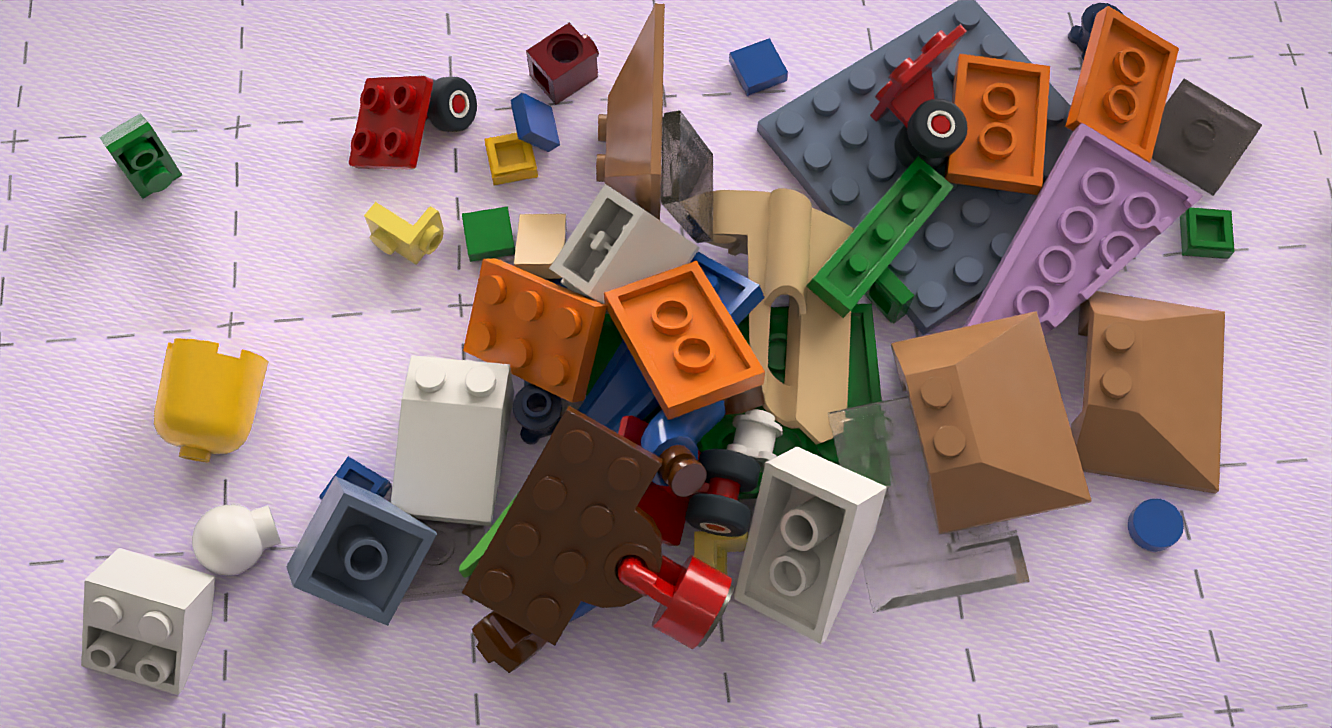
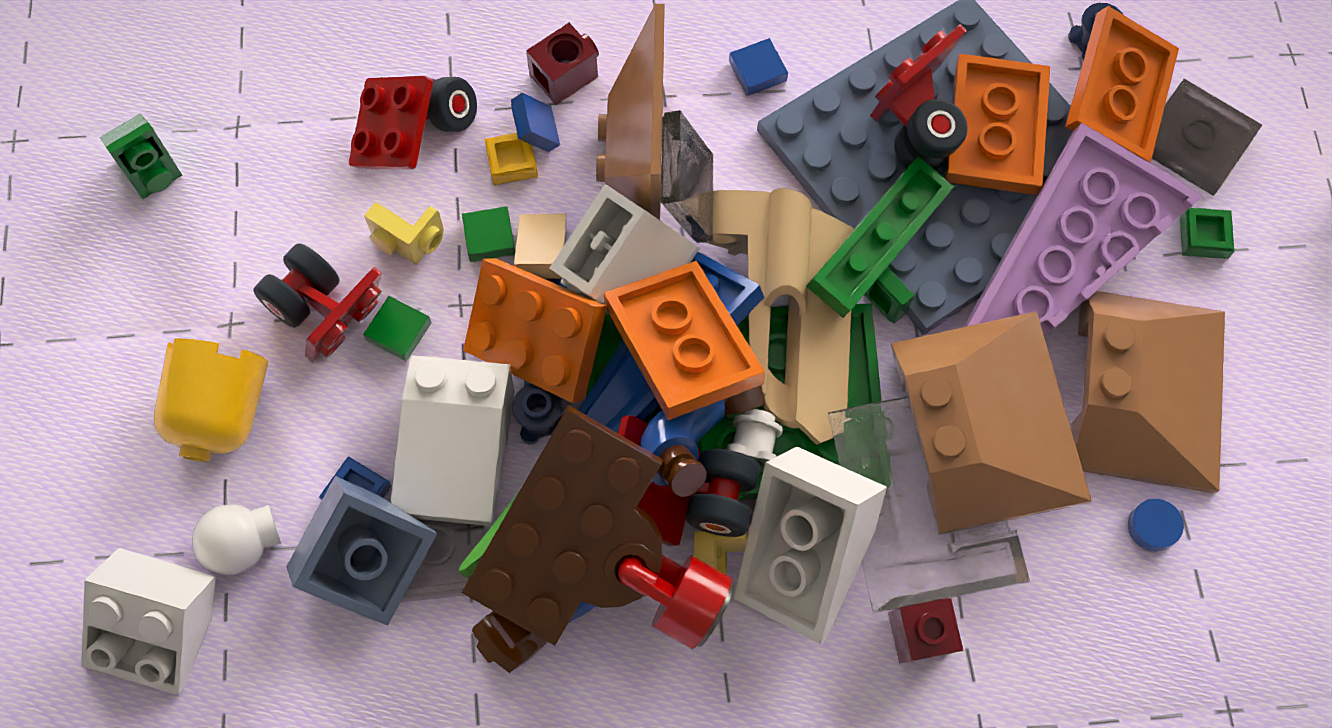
none -> plate [253,243,382,362]
none -> green tile [363,296,432,362]
none -> dark red brick [888,598,964,664]

